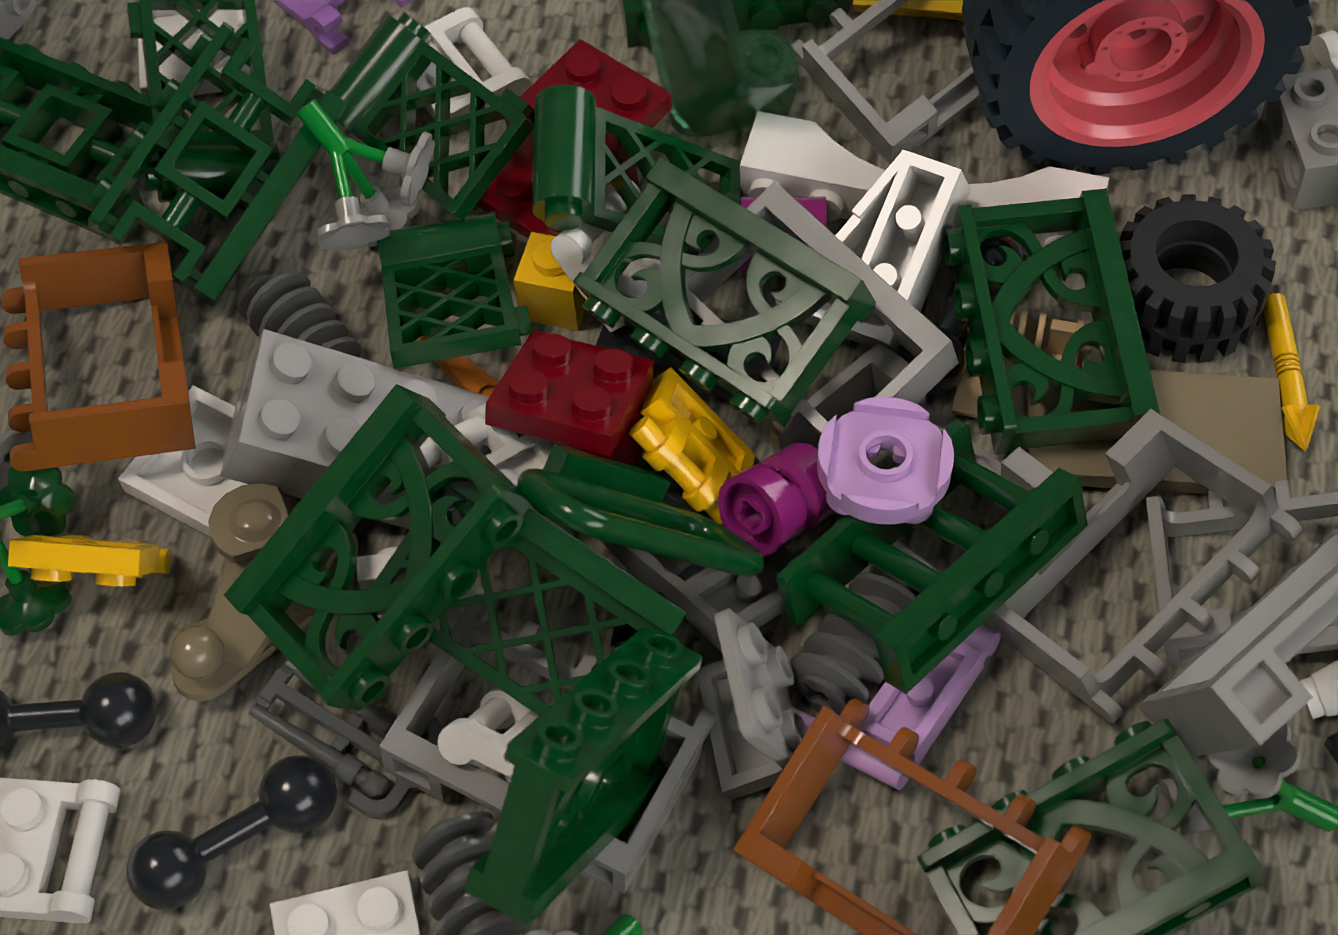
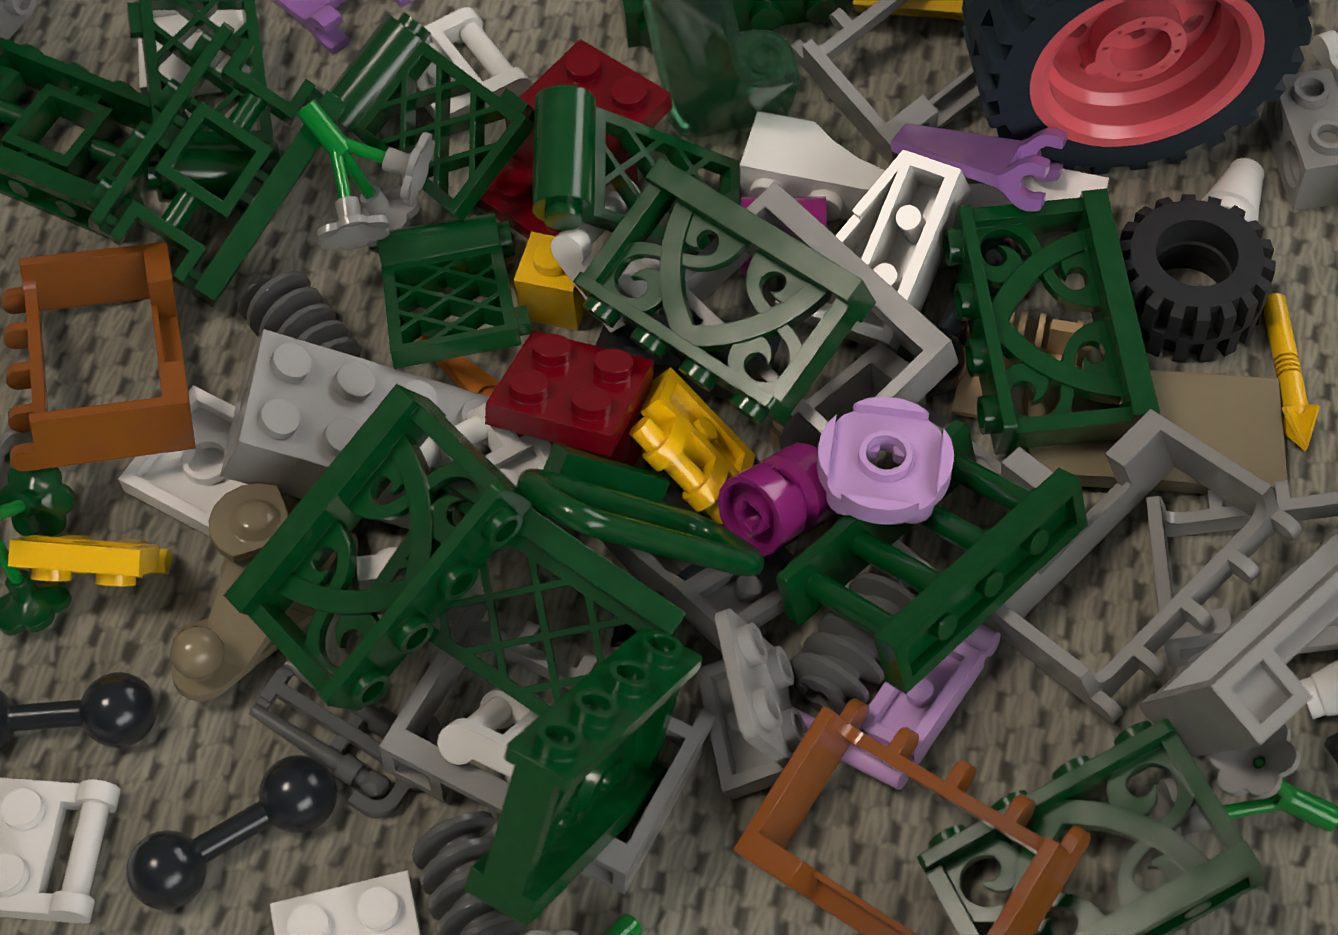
none -> medium lavender flag [891,123,1067,212]
none -> white cone [1201,158,1265,222]

